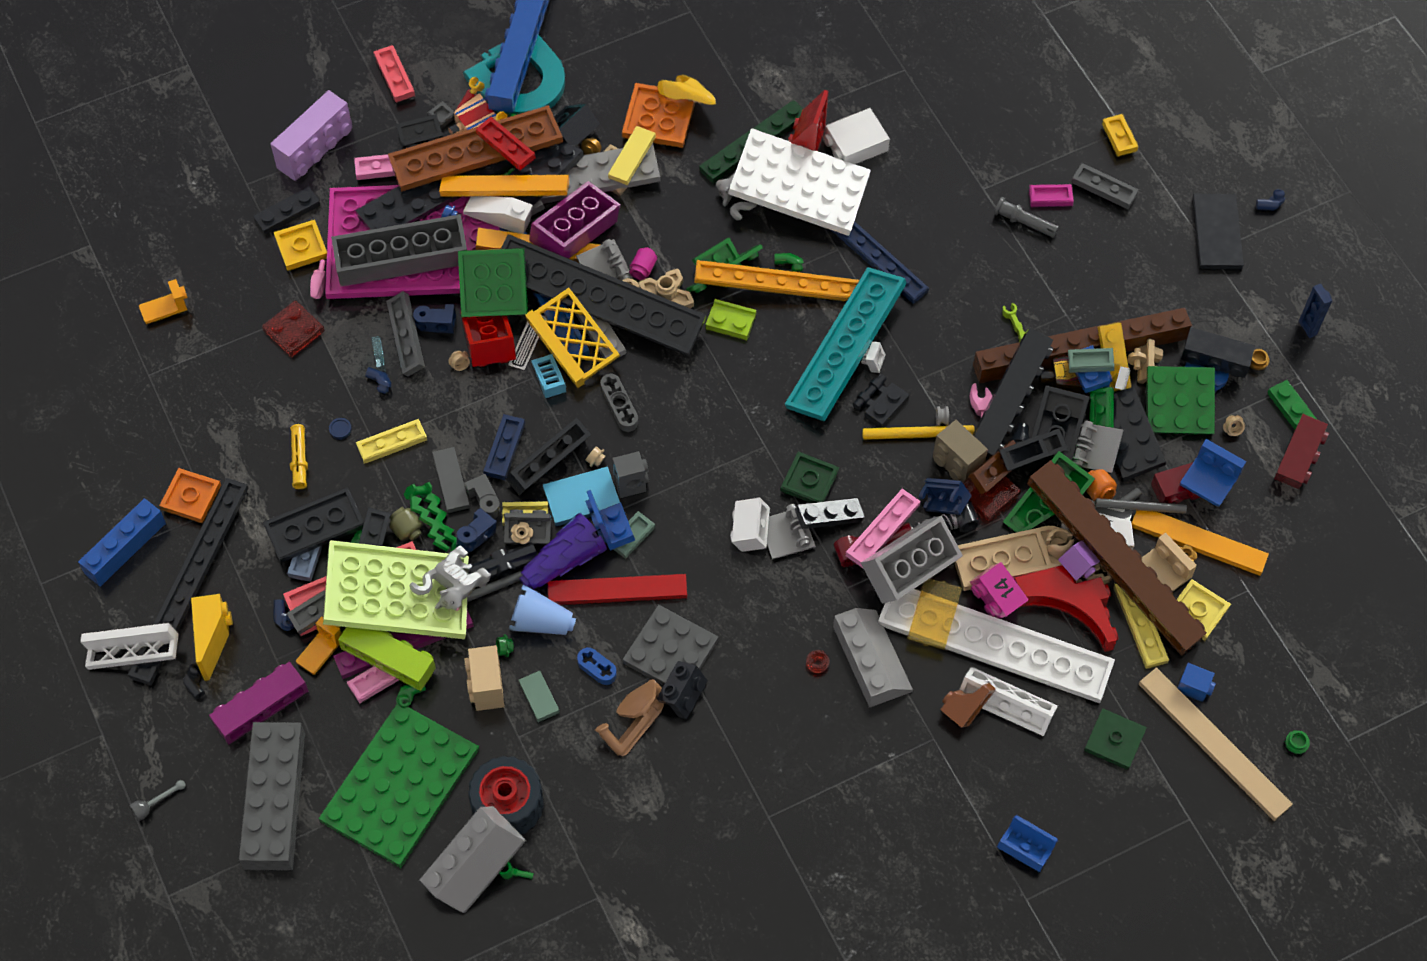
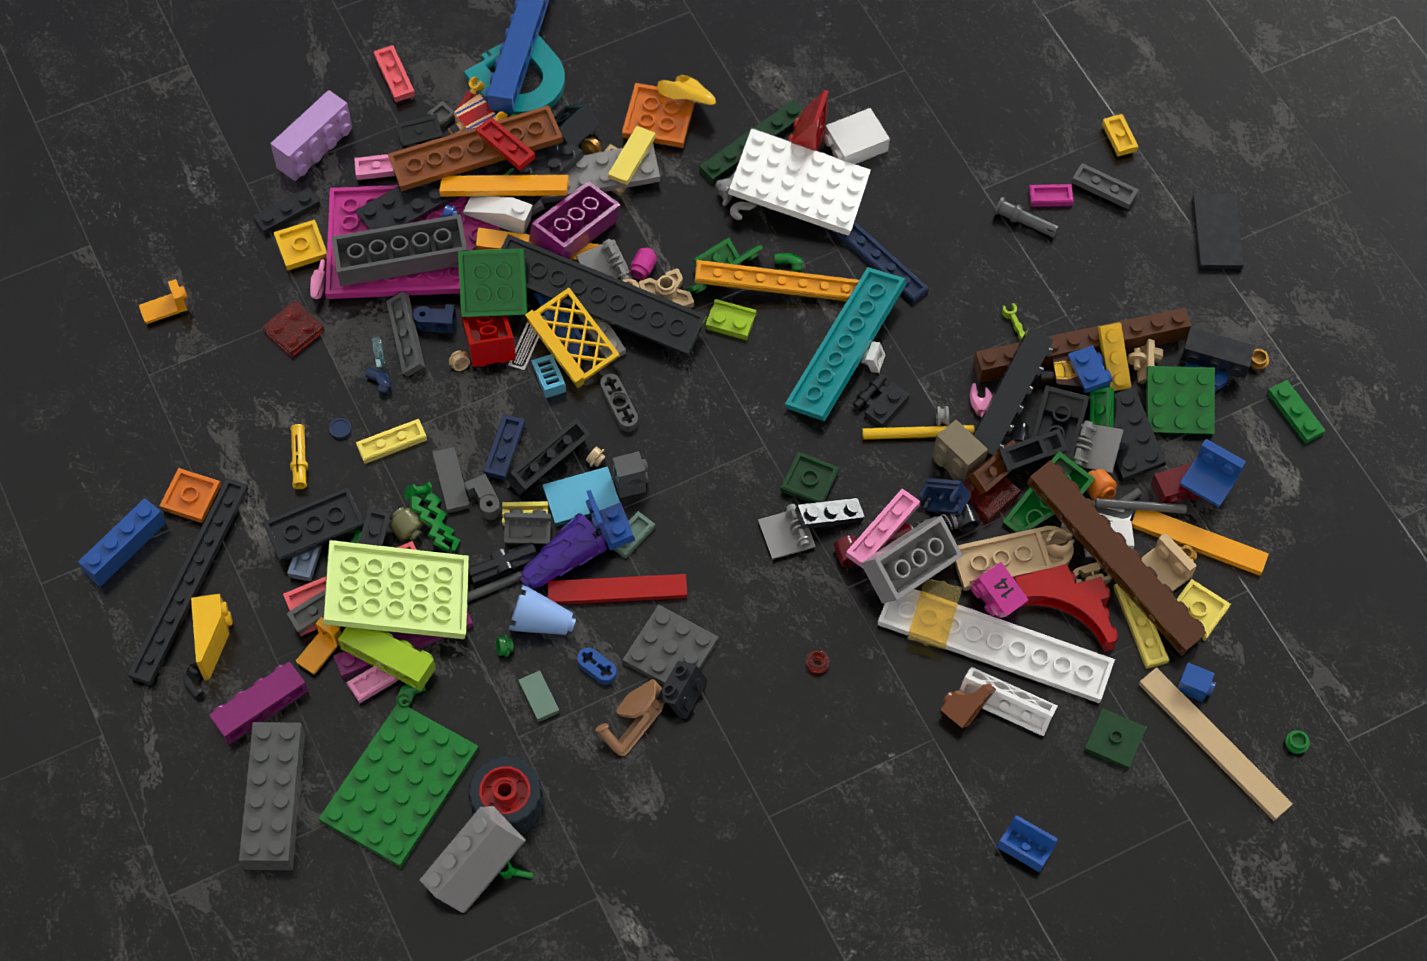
white fence [80,623,179,670] -> none
hinge [129,780,185,821] -> none
dark blue arm [273,599,294,631] -> none
light grey animal [409,545,491,611] -> none
dark blue leg [456,508,497,553] -> none
tan brick [465,645,505,711] -> none
tan plate [511,522,533,544] -> none
white brick [730,498,770,552] -> none
light grey slope [833,608,913,708] -> none
medium lavender brick [1058,541,1100,581] -> none
sand green tile [1068,348,1114,373] -> none
white tile [1115,366,1130,390] -> none
tan plate [1223,415,1245,436] -> none
dark blue arm [1256,189,1285,210] -> none
dark red brick [1274,414,1329,489] -> none
dark blue plate [1299,284,1332,338] -> none

